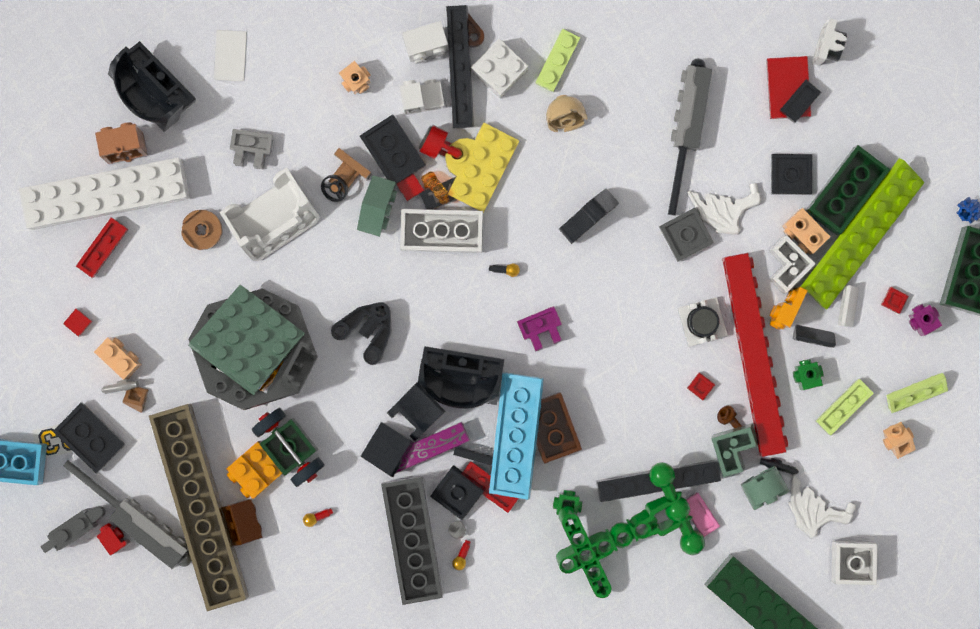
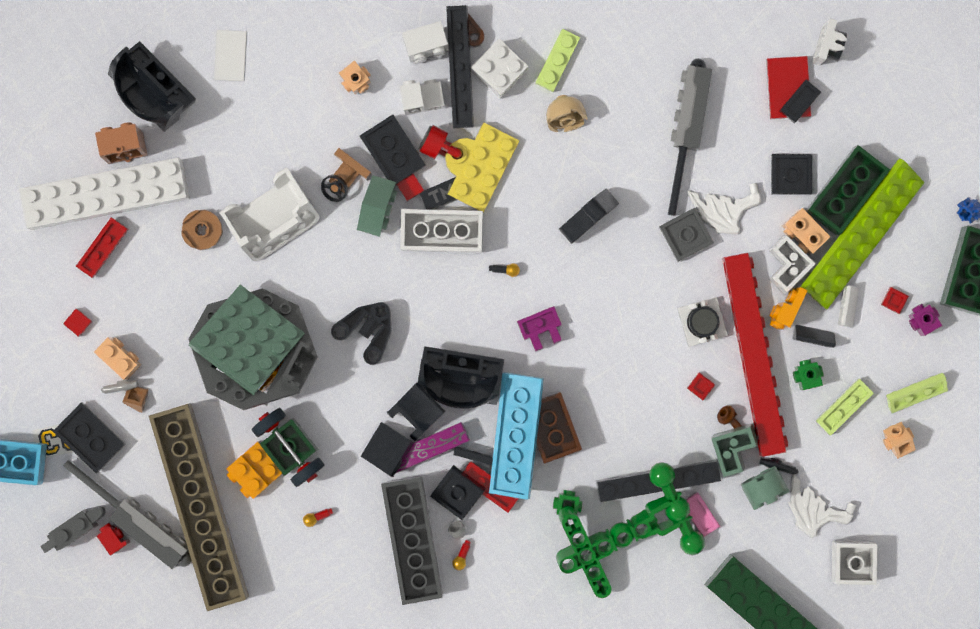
reddish brown brick [221,499,263,546] -> none
light grey plate [230,129,273,170] -> none
clear orange piece [421,171,449,205] -> none

